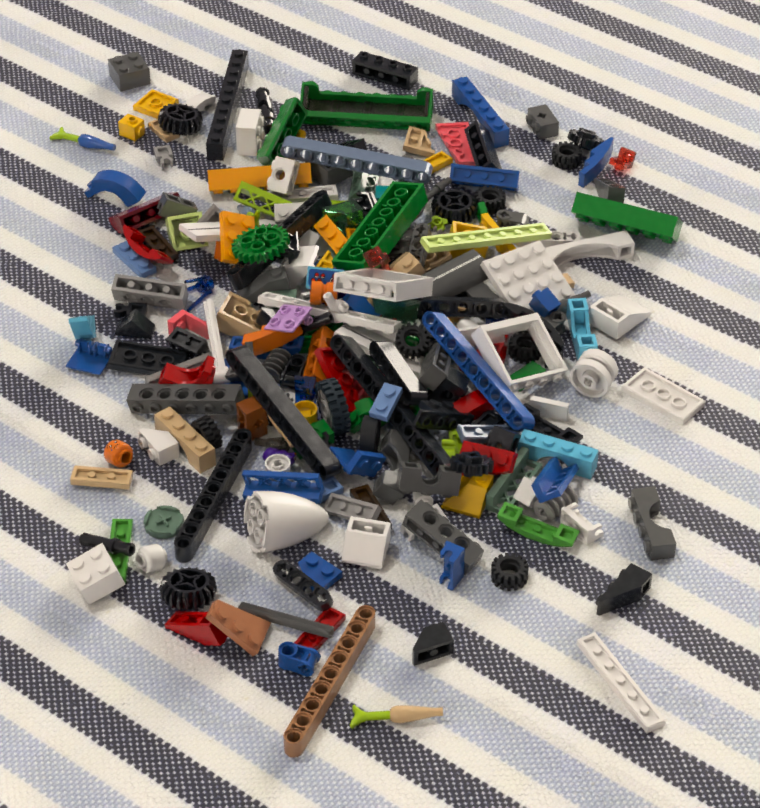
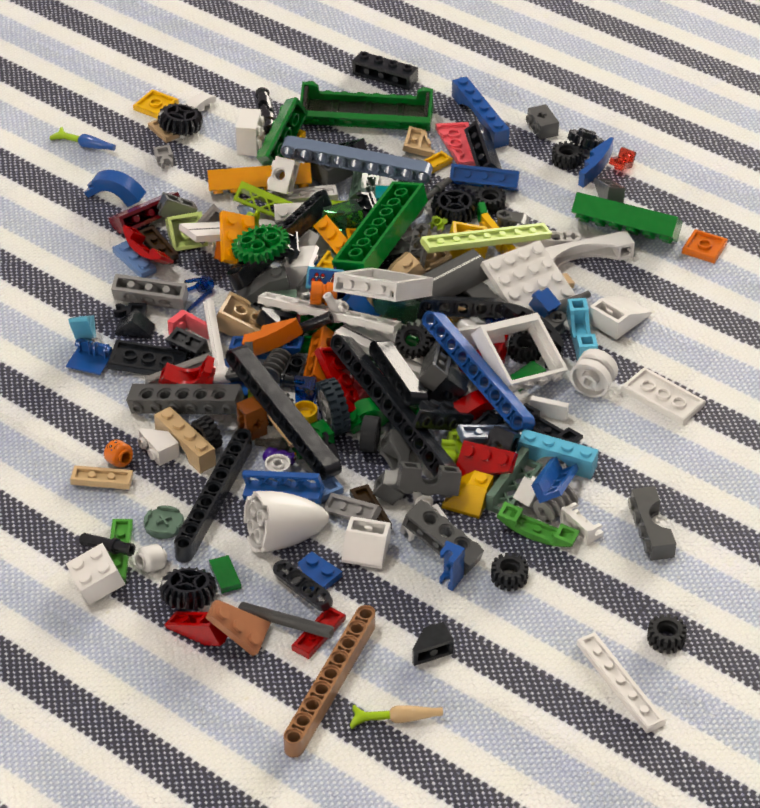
dark grey brick [108,52,151,92] -> none
yellow brick [118,114,145,142] -> none
black brick [206,49,249,161] -> none
lavender hinge [264,304,313,333] -> none
blue piece [278,641,321,677] -> none
blue bracket [329,446,387,477] -> none
clear red bracket [363,246,391,270] -> none
medium blue plate [369,382,403,422] -> none
black gear [450,451,494,477] -> none
black slope [596,563,652,616] -> none
none -> green tile [209,555,241,594]
none -> black tyre [647,614,687,654]
none -> orange tile [682,229,728,263]

